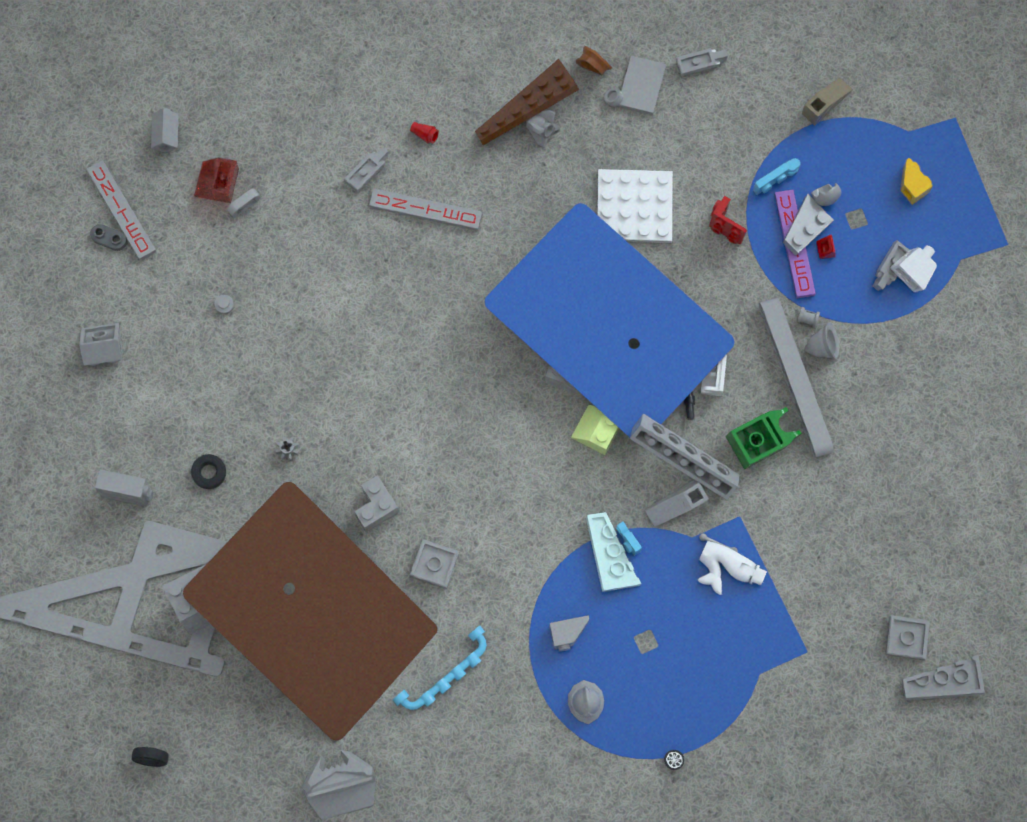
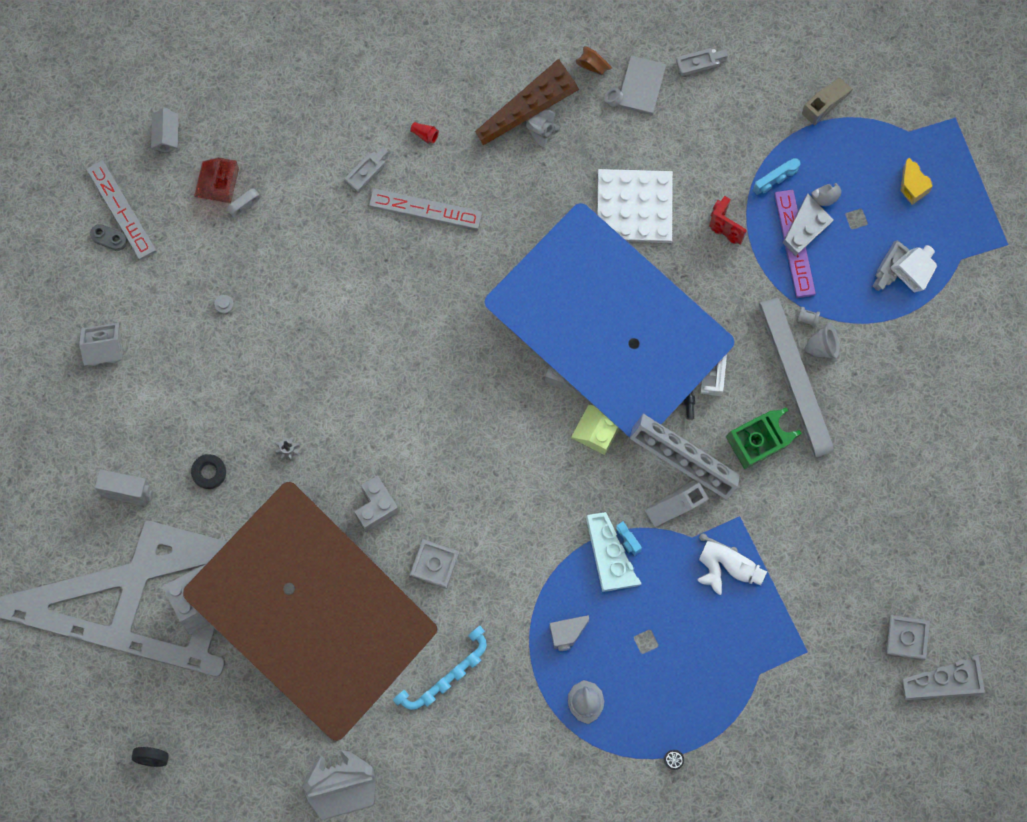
red slope [816,235,836,259] -> none

